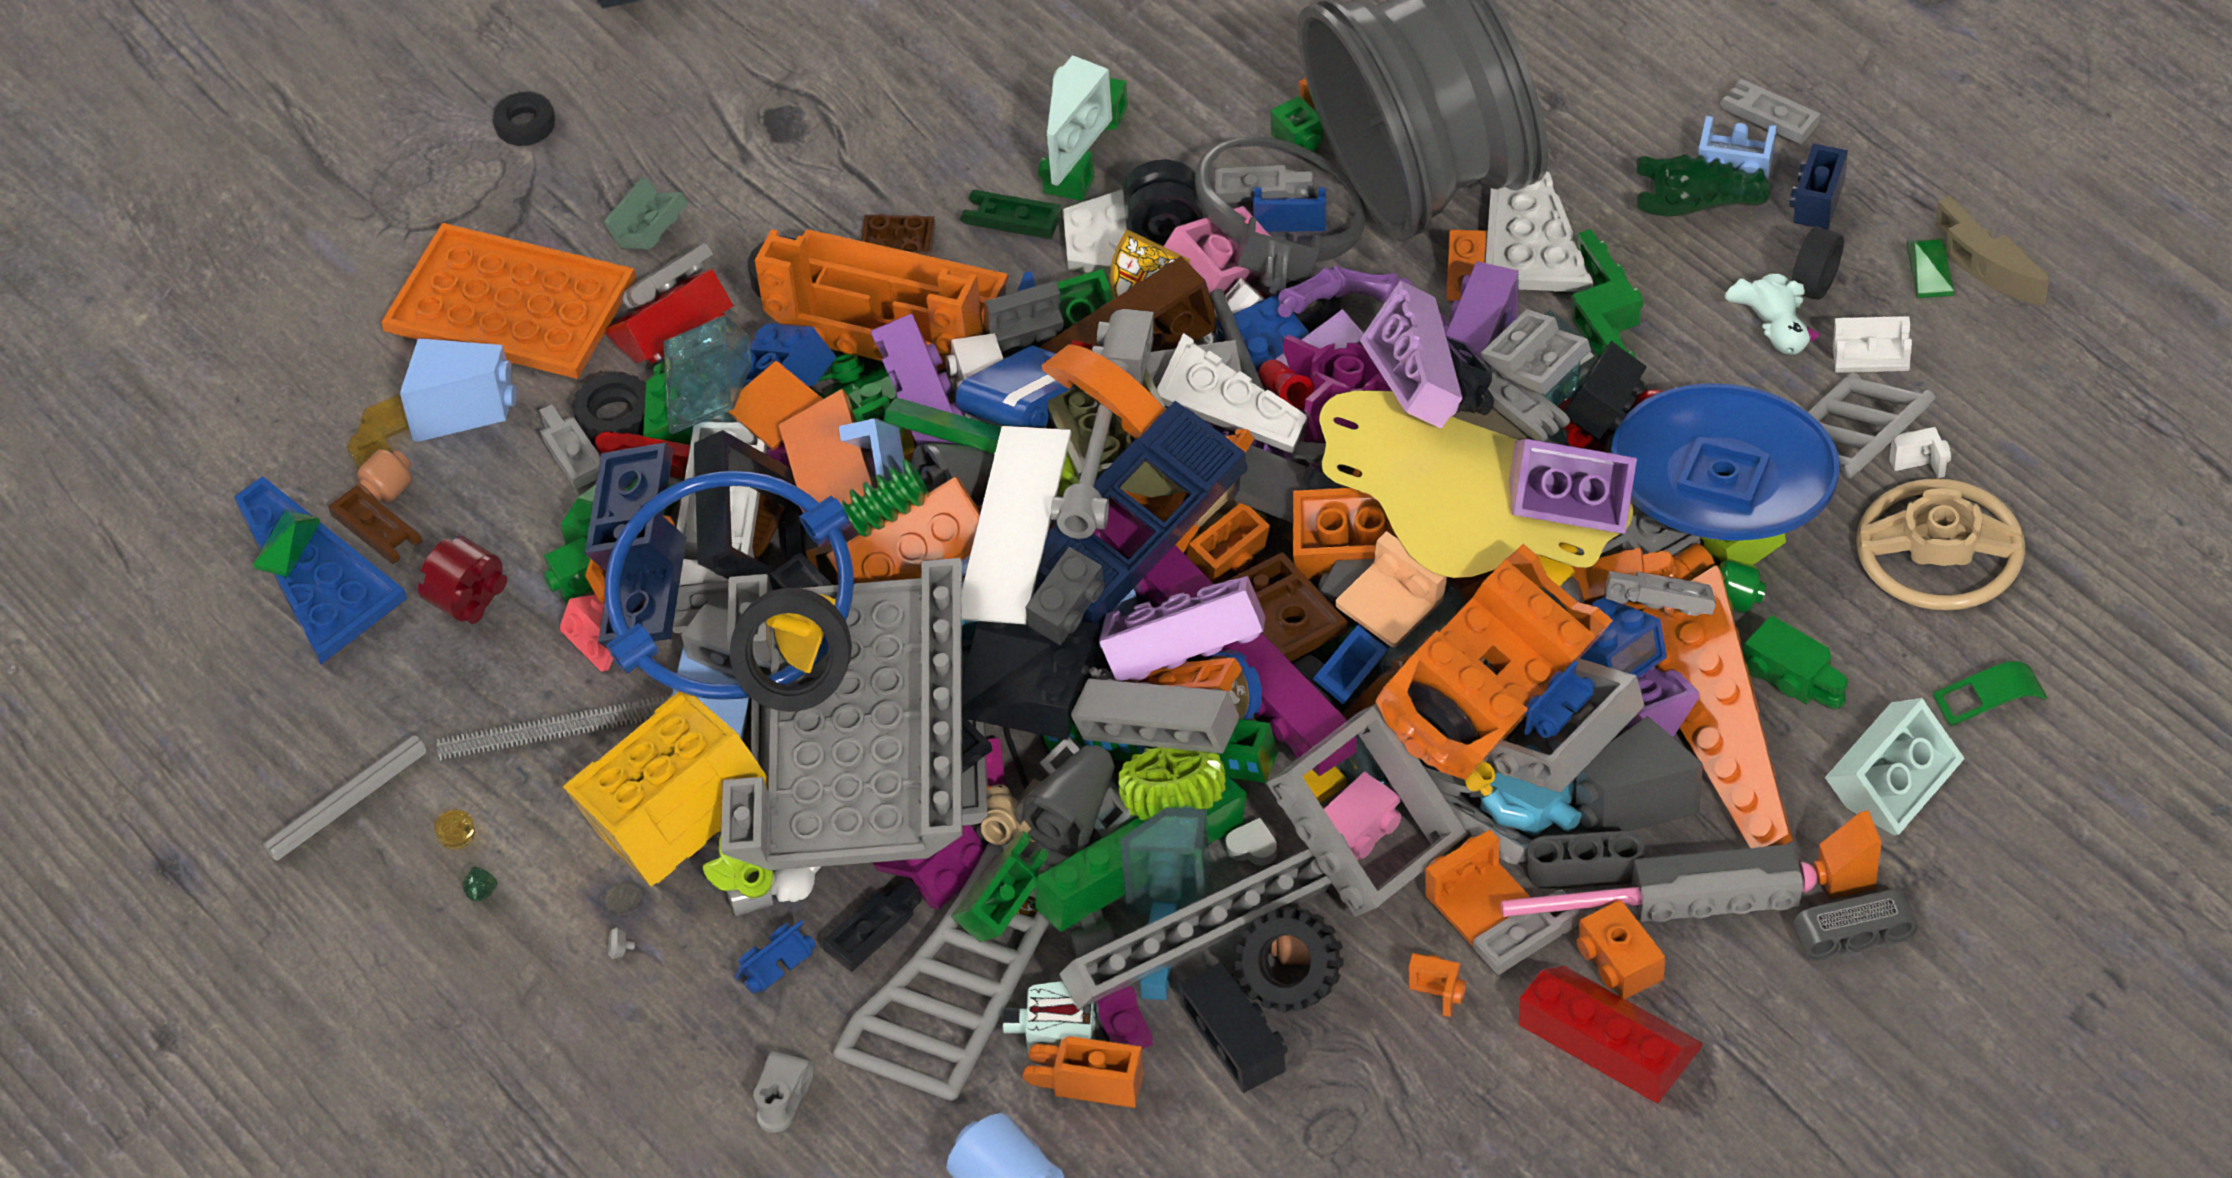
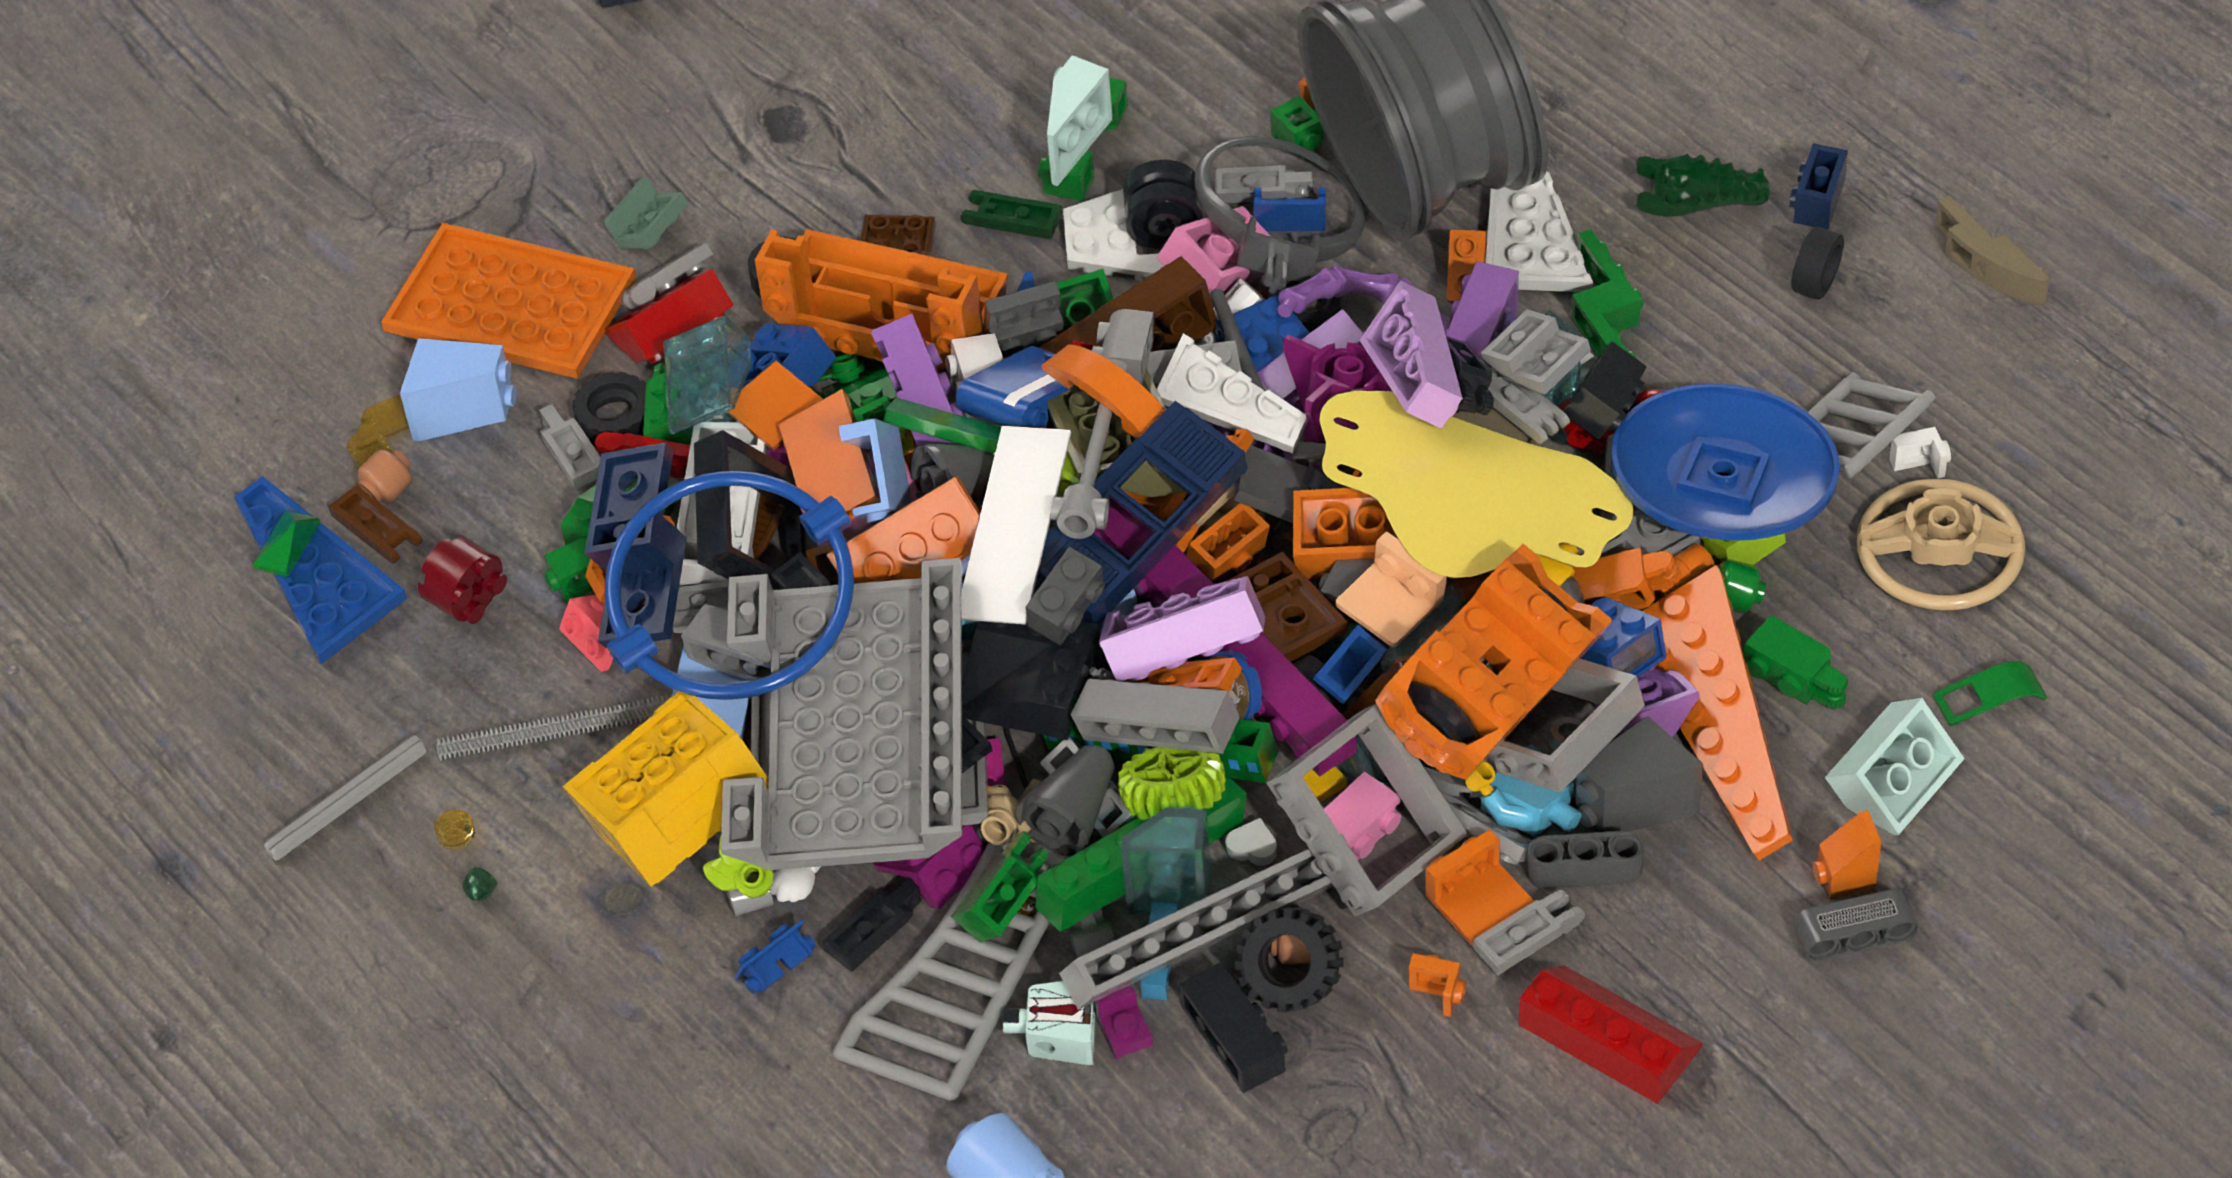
black tyre [493,91,555,146] -> none
light grey rock [608,927,635,959] -> none
black tyre [730,588,852,712] -> none
light grey piece [753,1051,814,1133] -> none
yellow shield [766,593,836,674] -> none
green piece [842,459,929,537] -> none
orange hinge [1022,1036,1144,1108] -> none
shield [1110,229,1190,299] -> none
red piece [1259,359,1314,410] -> none
piece [1501,844,1817,922] -> none
medium lavender slope [1509,439,1637,534] -> none
blue hinge [1524,661,1595,738] -> none
orange brick [1577,899,1665,999] -> none
light grey hinge [1604,571,1716,616] -> none
light blue window [1698,116,1777,178] -> none
light grey hinge [1720,79,1820,145] -> none
light aqua animal [1725,274,1821,355] -> none
white hinge [1832,316,1912,373] -> none
green slope [1906,238,1954,298] -> none

